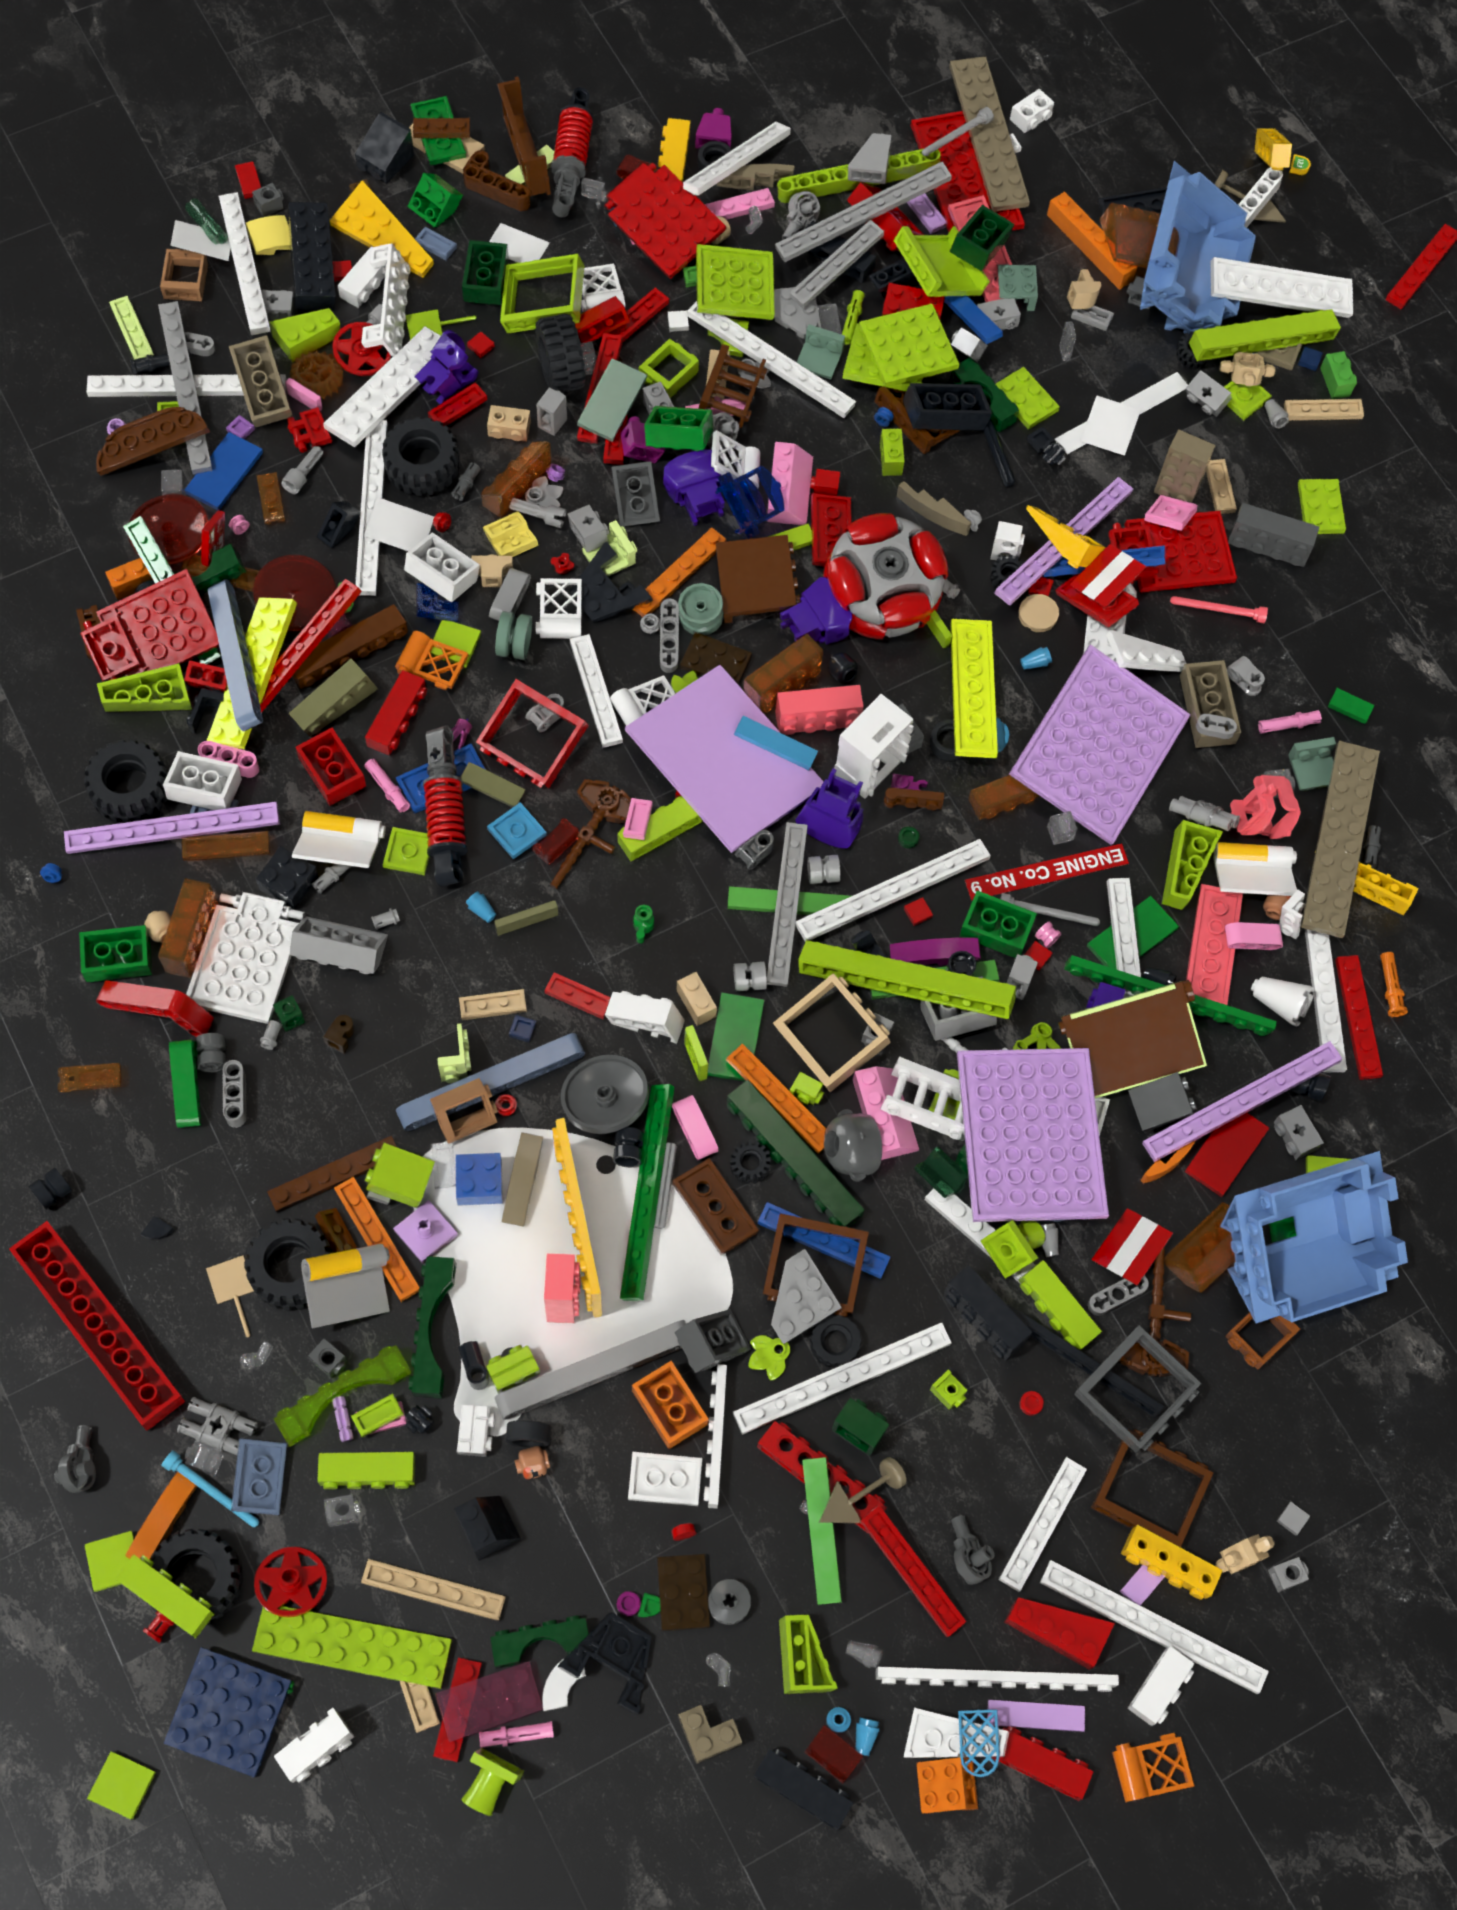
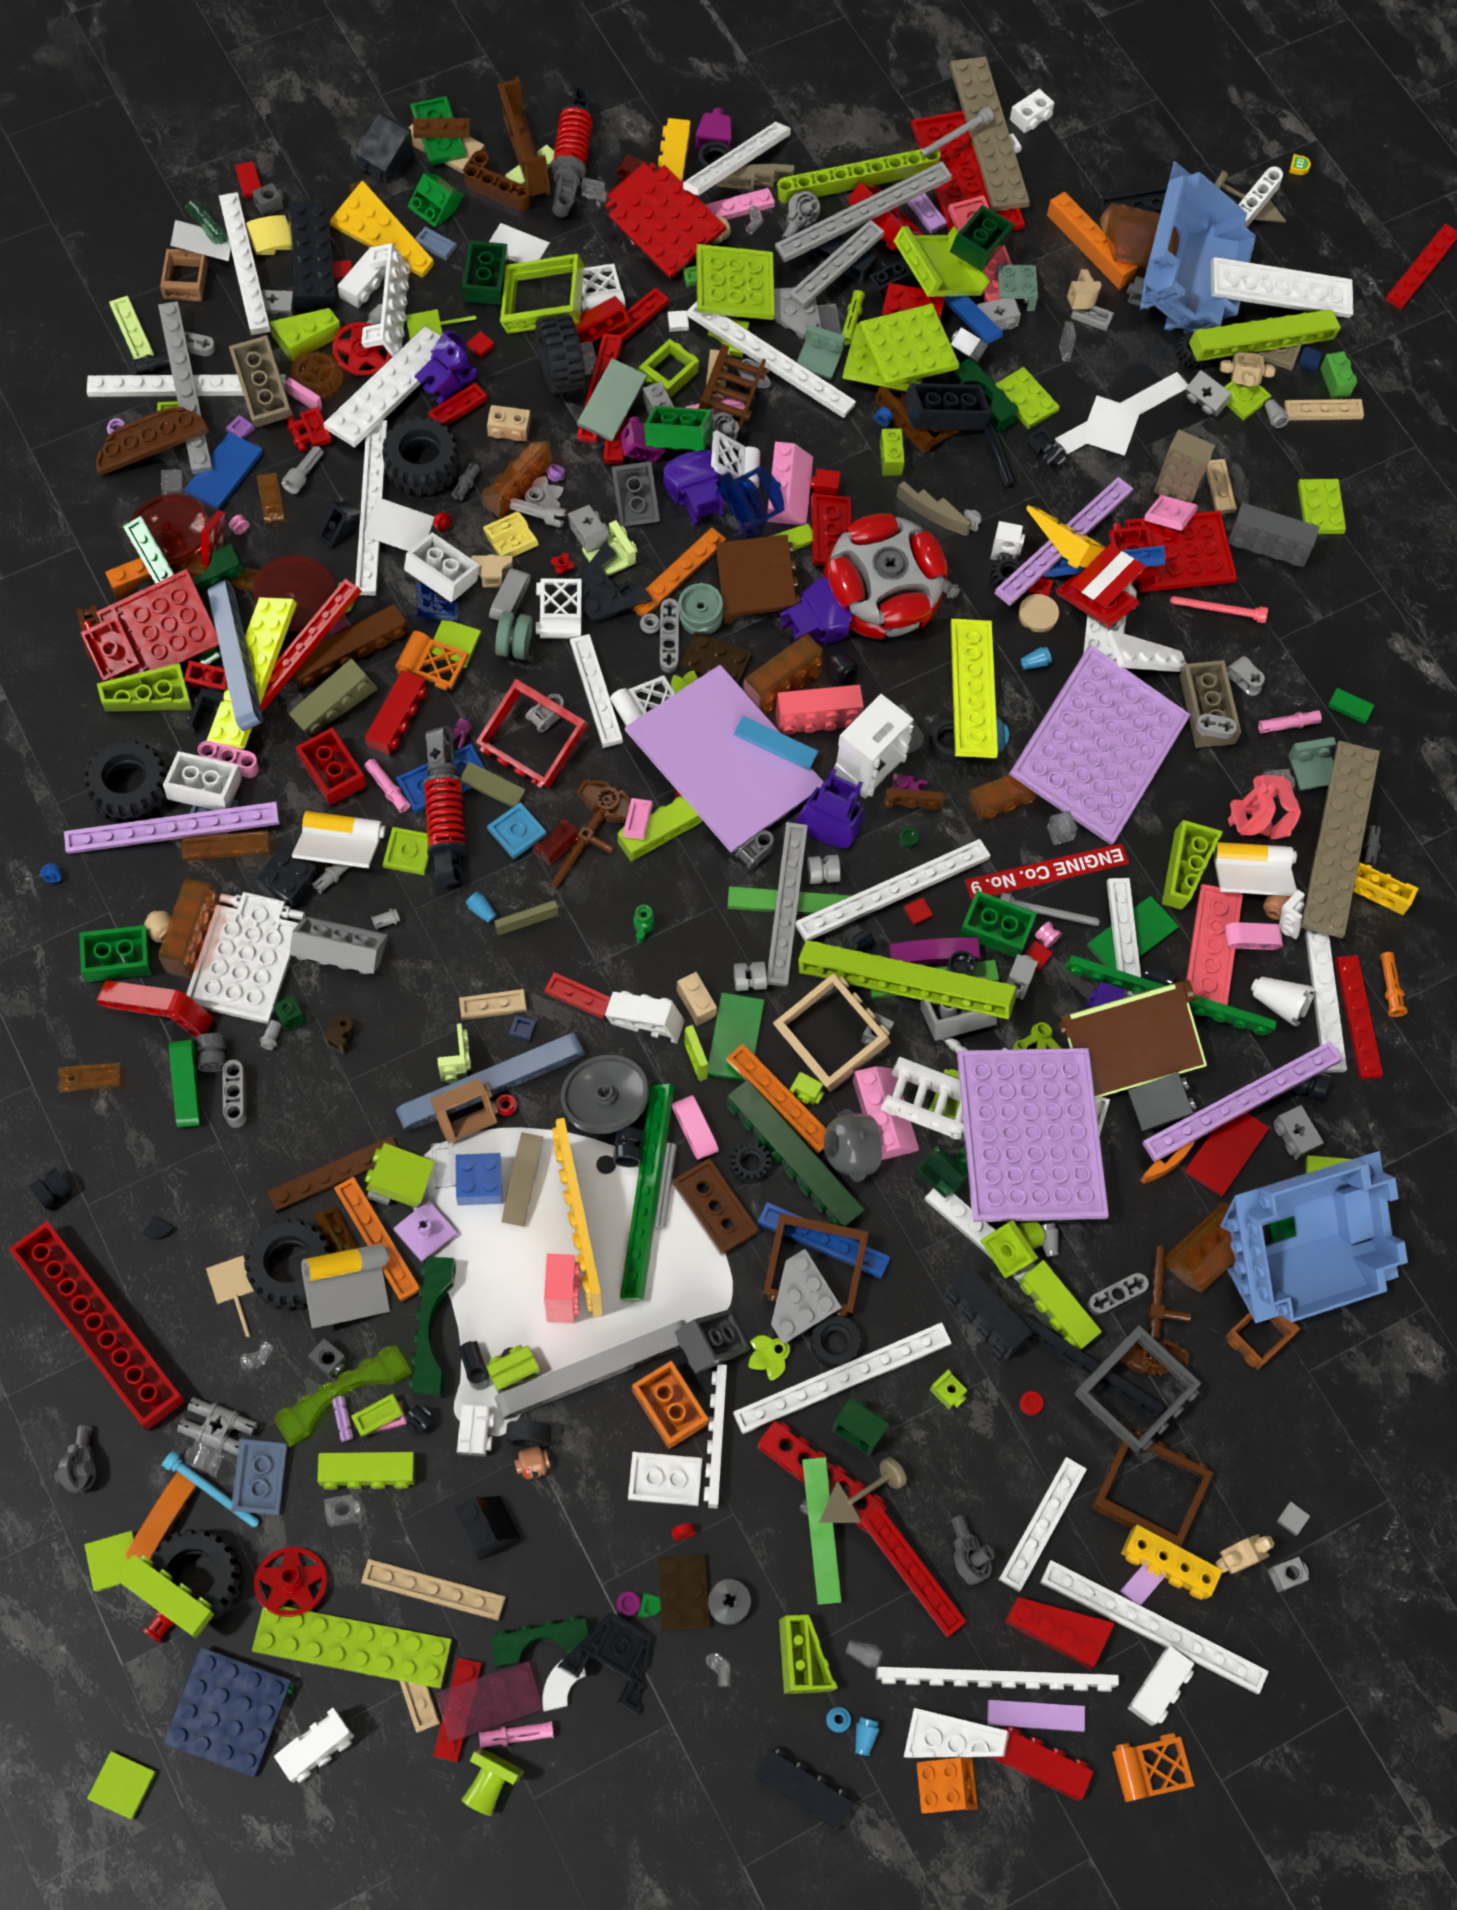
light grey brick [536,387,567,436] -> none
dark tan brick [678,1705,742,1764] -> none
clear red hinge [805,1725,863,1783] -> none
light grey slope [848,133,892,184] -> none
lime tile [927,610,952,649] -> none
dark azure window [958,1710,1000,1777] -> none
red sticker [1091,1208,1173,1285] -> none
light grey pin [1169,796,1240,831] -> none
yellow brick [1255,129,1292,170] -> none

